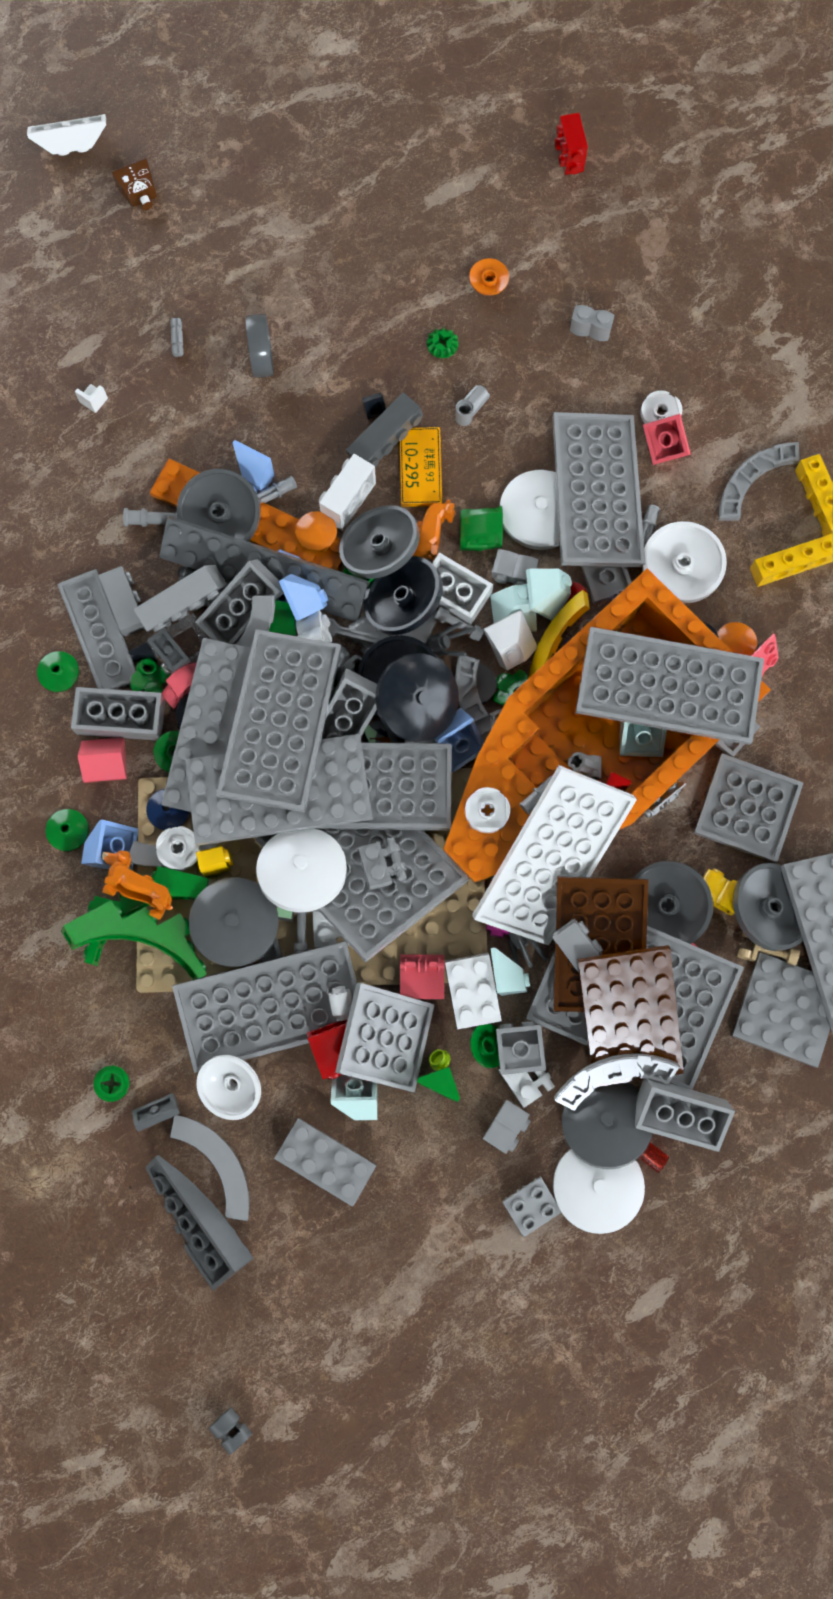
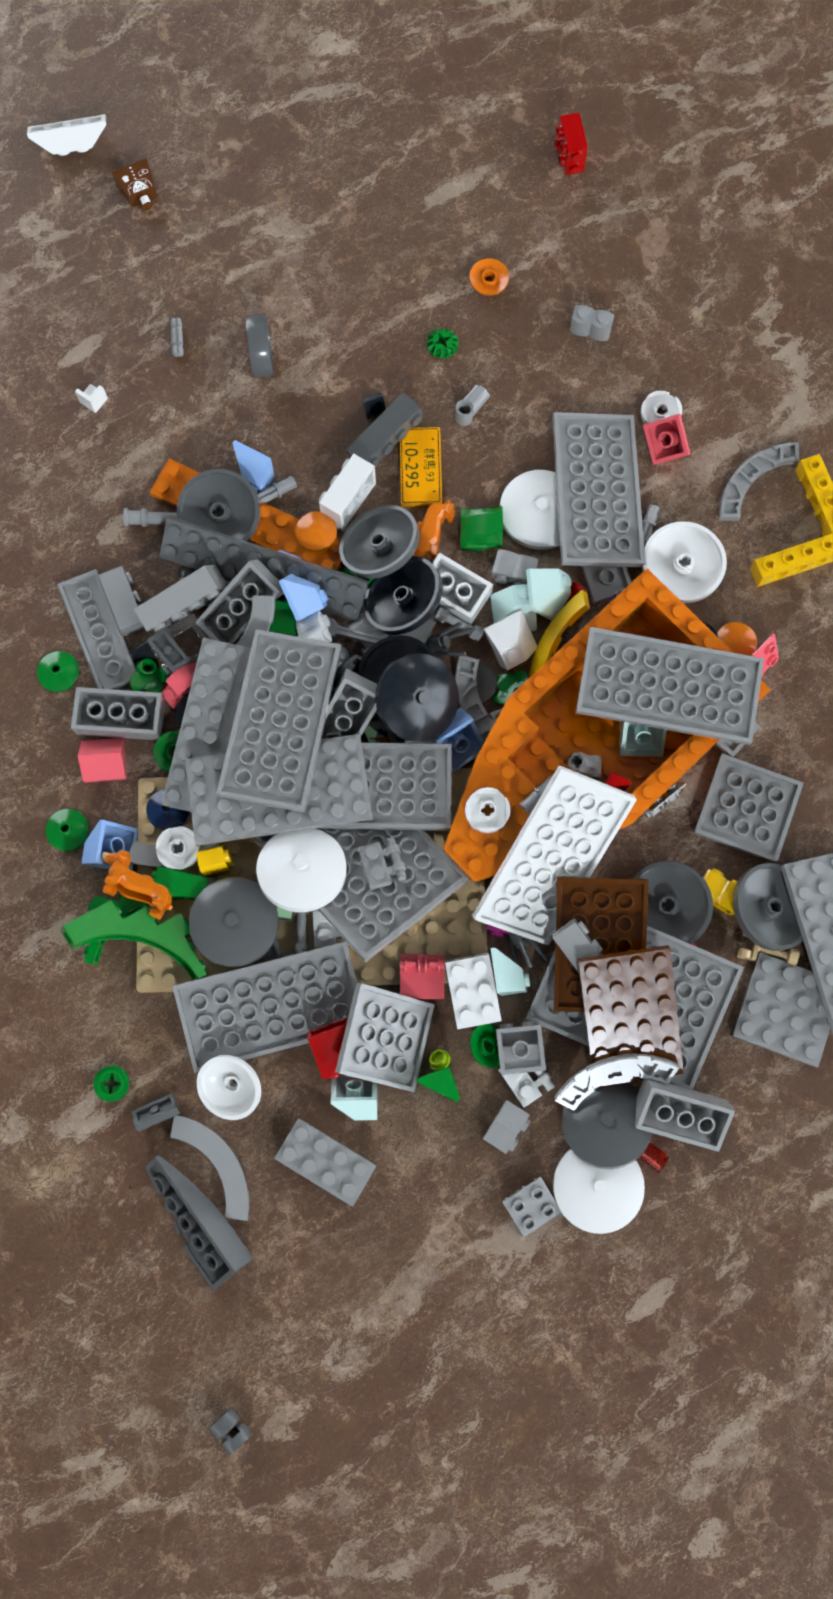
white brick [328,986,352,1021] -> none

